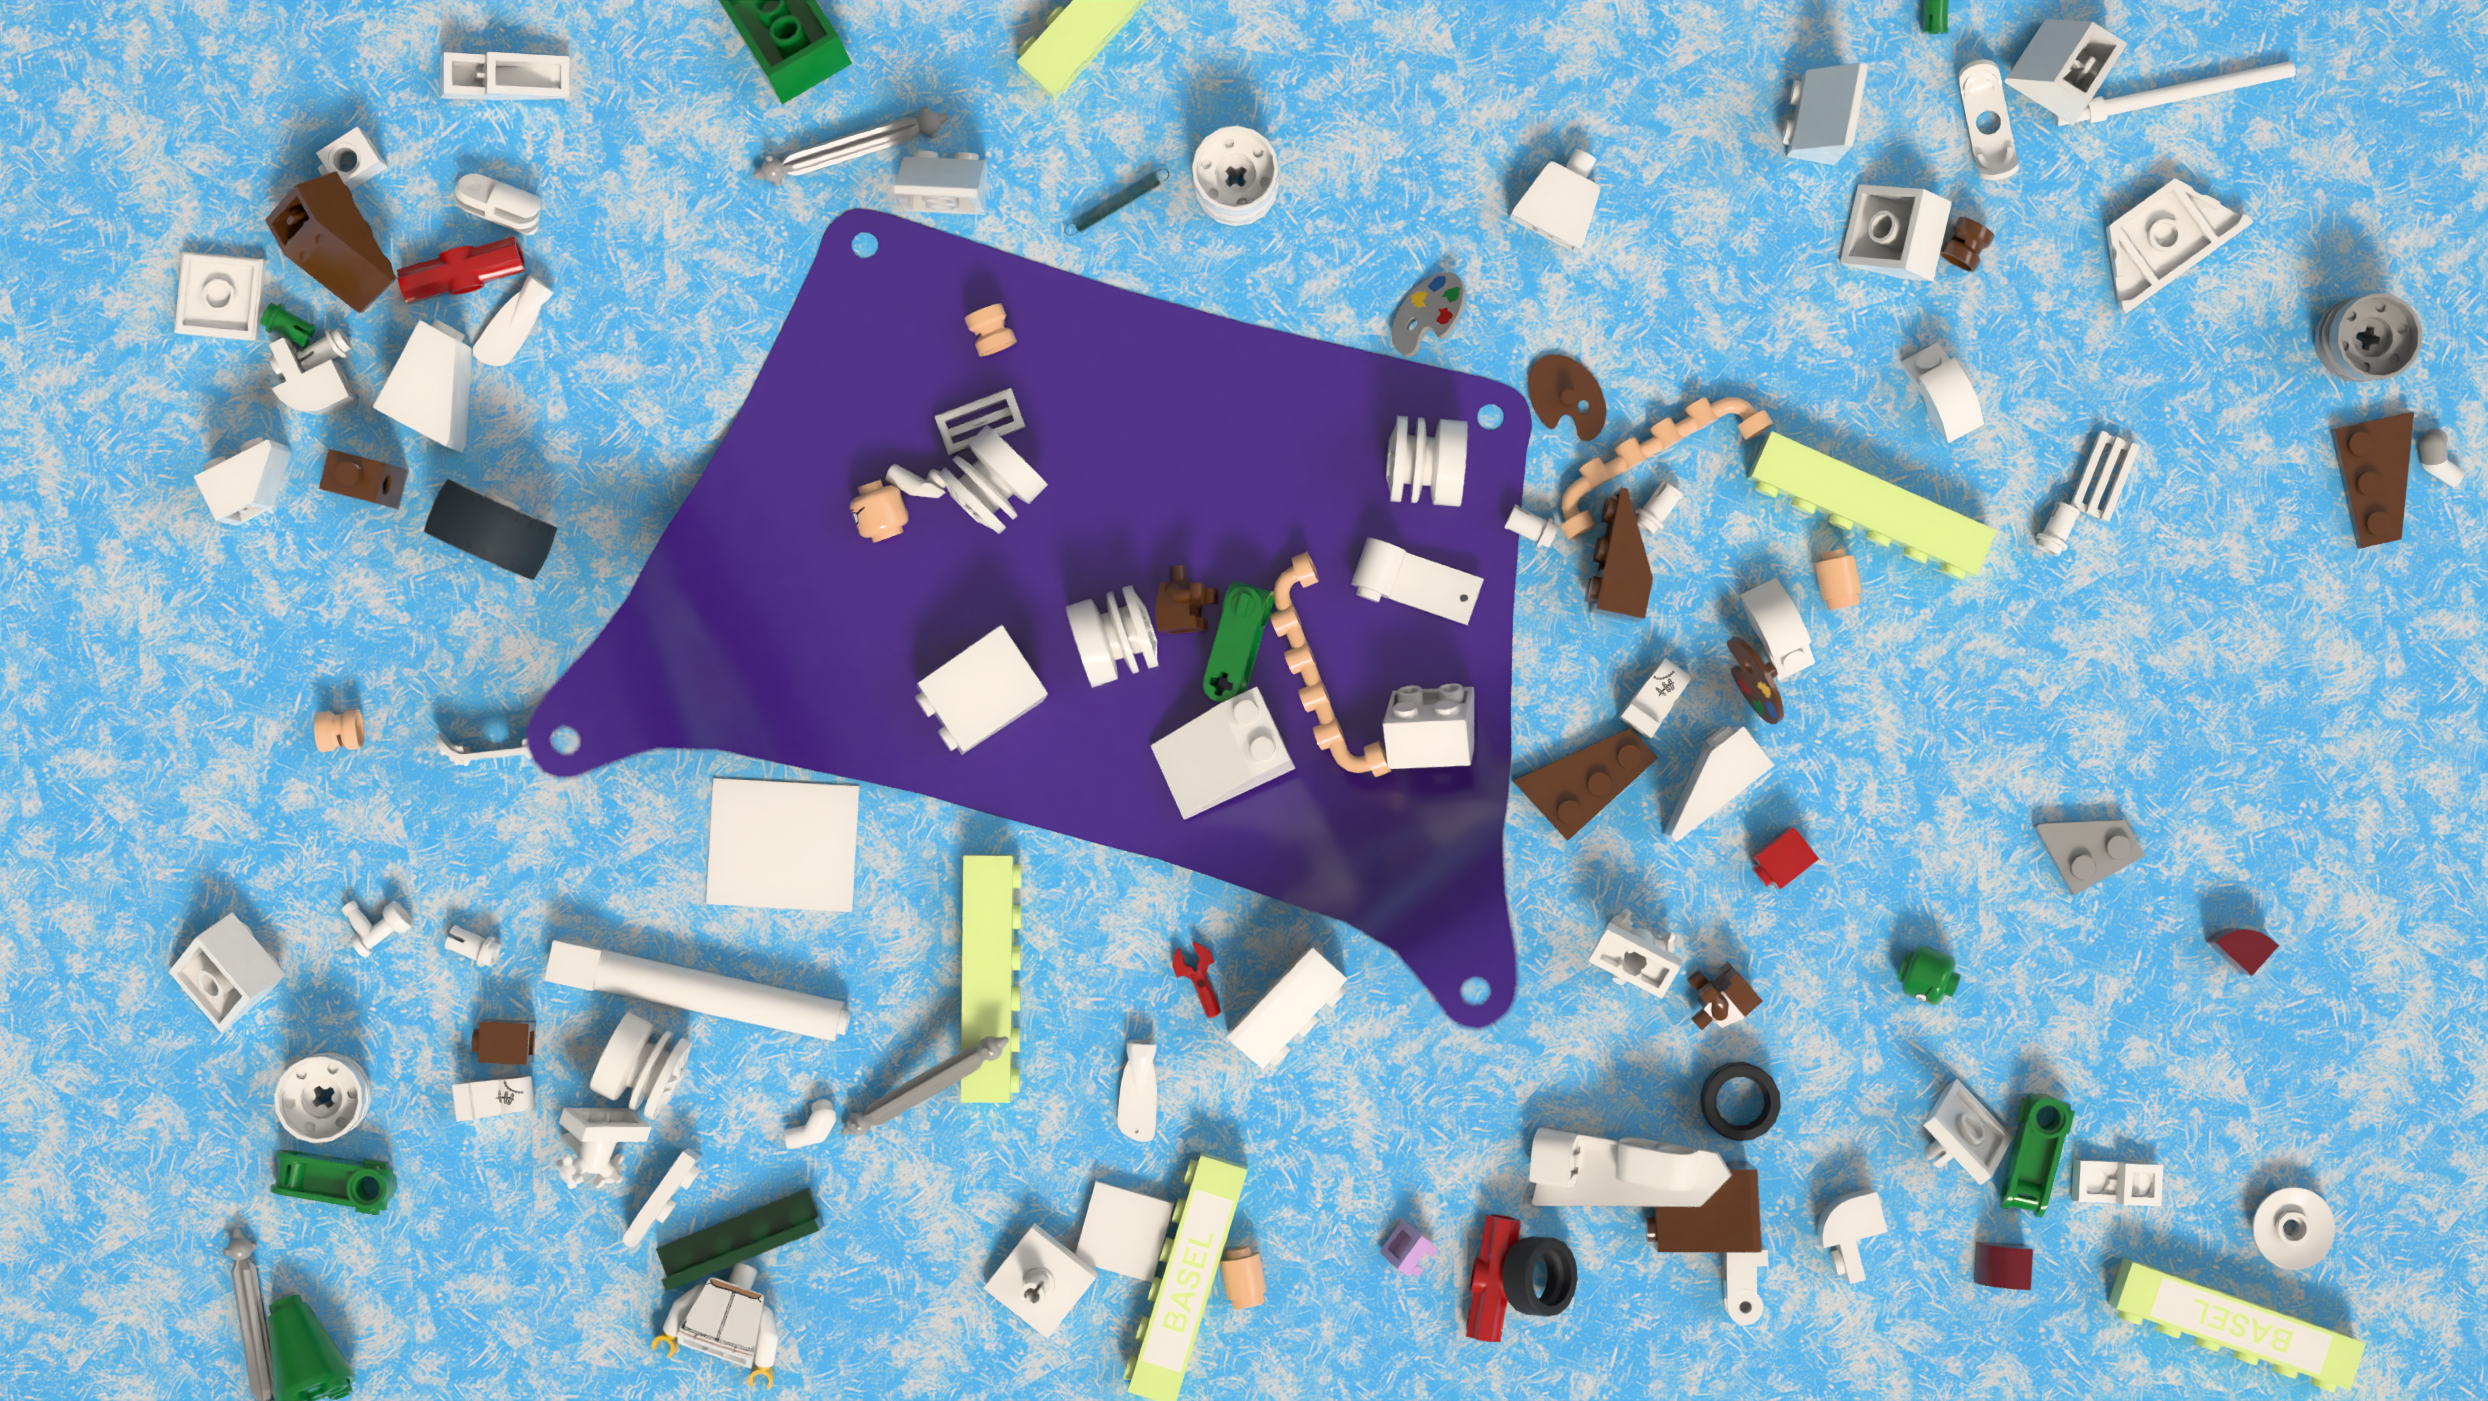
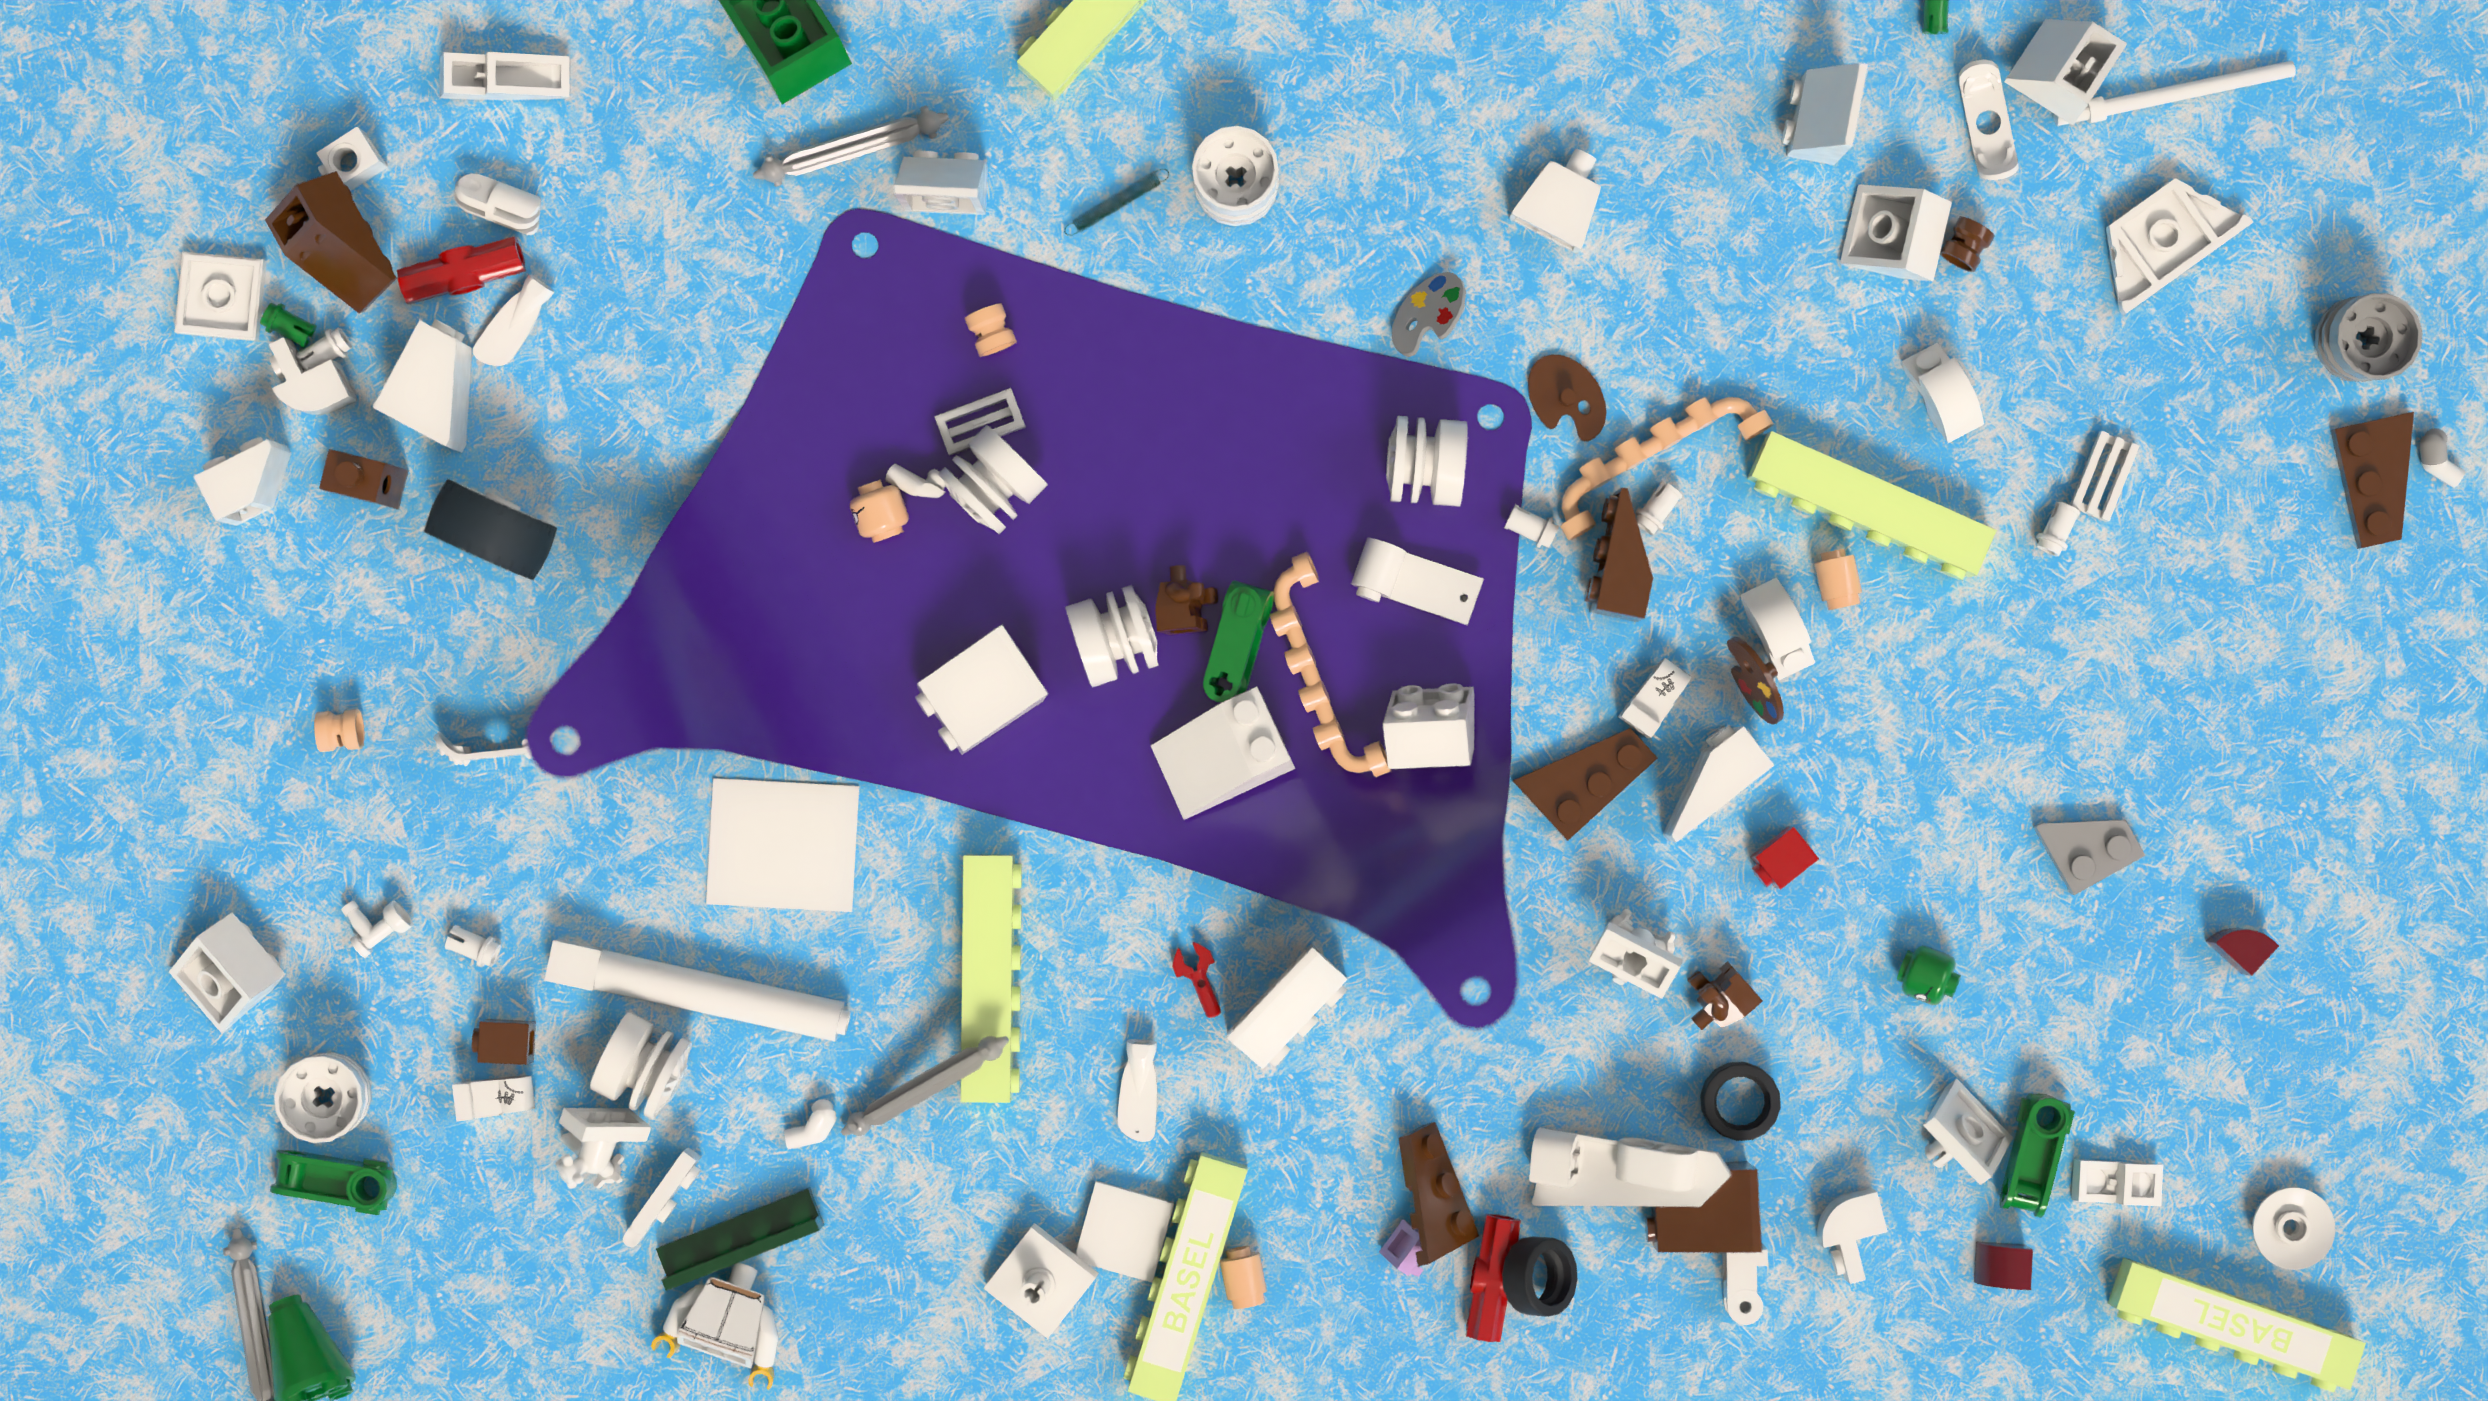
none -> reddish brown wing [1399,1122,1479,1267]

